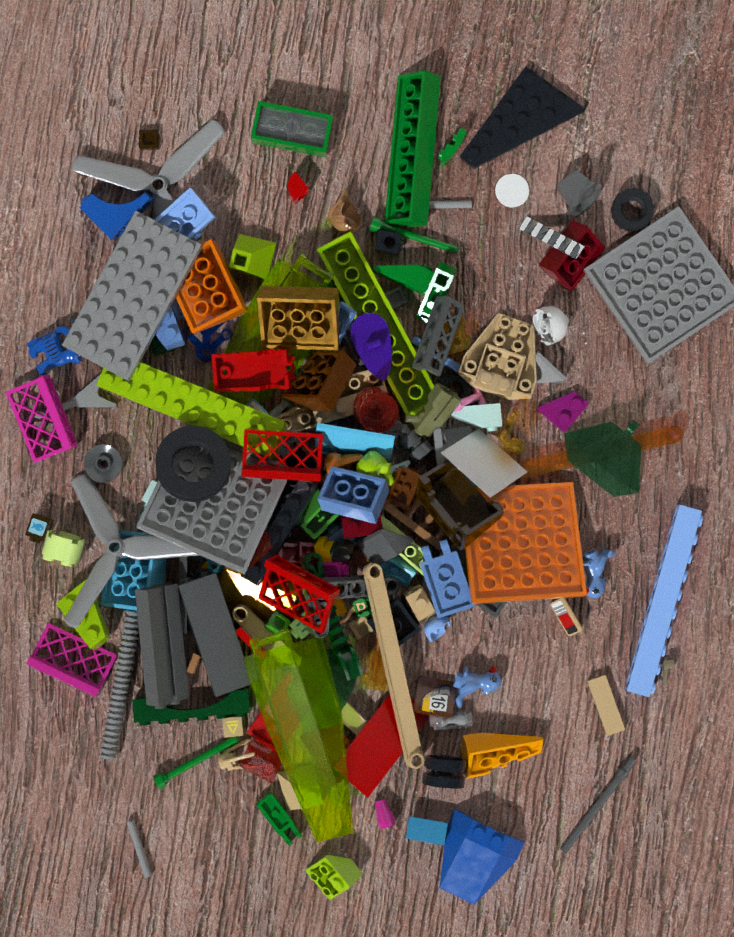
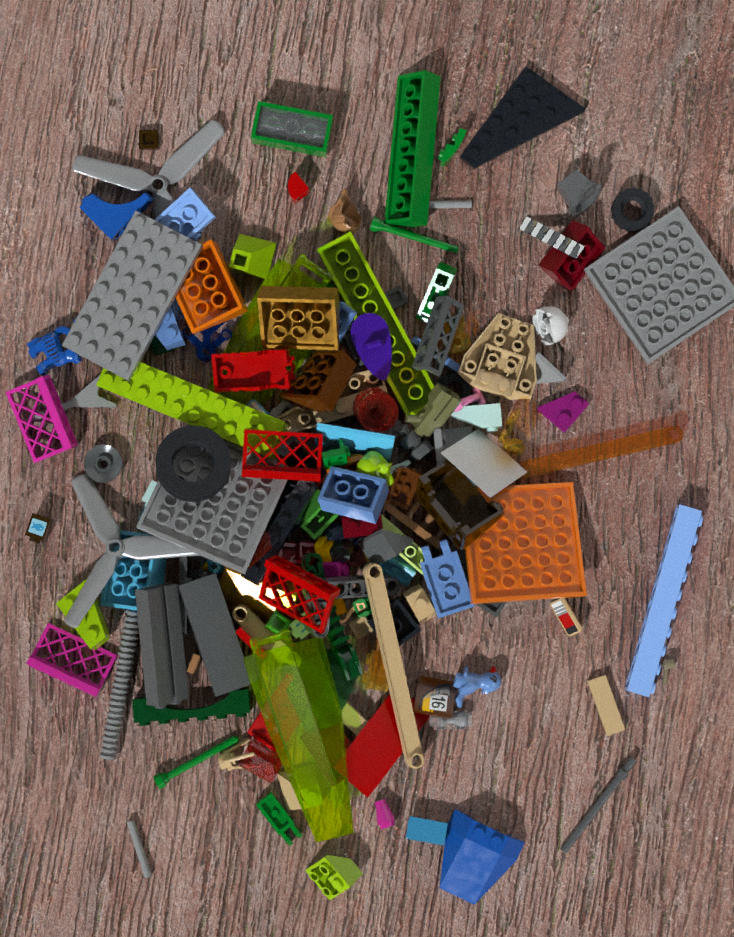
yellowish green brick [42,530,85,567] -> none
tan tile [222,716,244,738] -> none
green slope [373,264,435,296] -> none
black brick [375,230,404,256] -> none
black wheel [422,755,467,789] -> none
light blue hair [423,615,451,643] -> none
light orange wedge [461,732,543,779] -> none
white sticker [495,174,529,207] -> none
clear green panel [564,420,641,497] -> none
medium blue animal [582,549,616,599] -> none
none -> green bracket [322,439,350,470]

